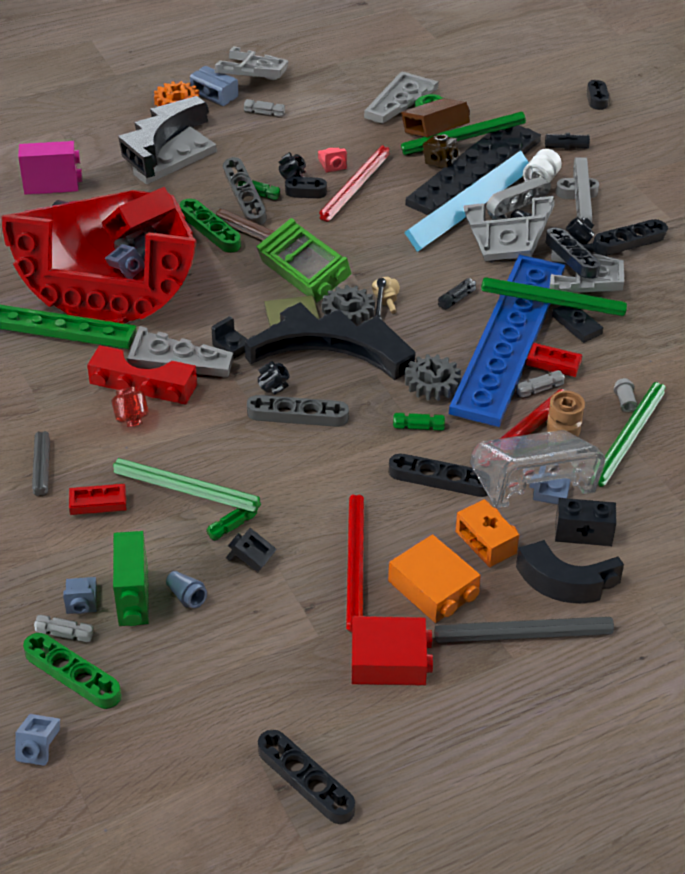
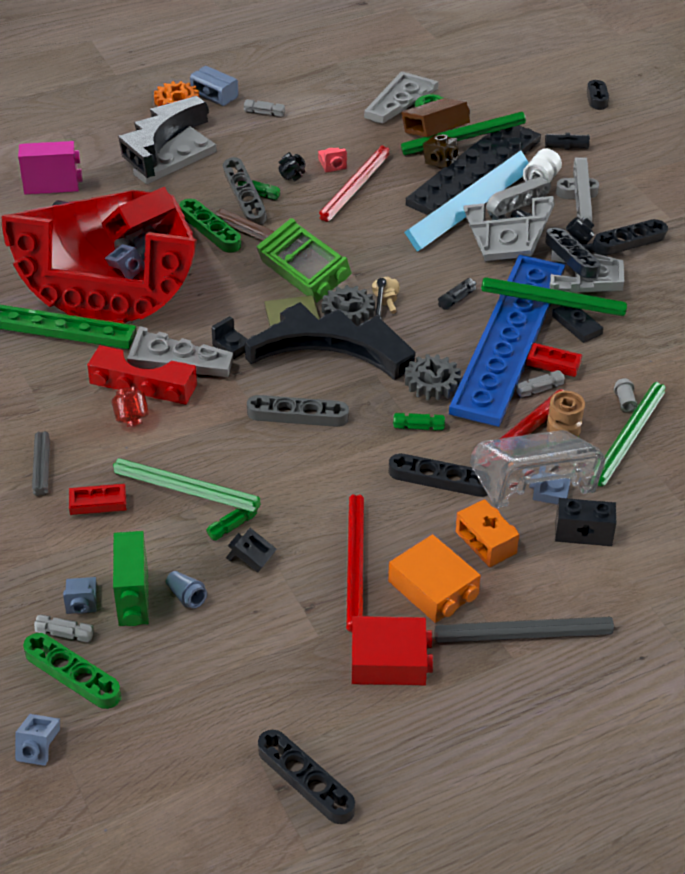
light grey wing [215,46,288,80] -> none
black gear [257,361,290,395] -> none
black beam [285,177,327,199] -> none
black arch [516,540,624,604] -> none

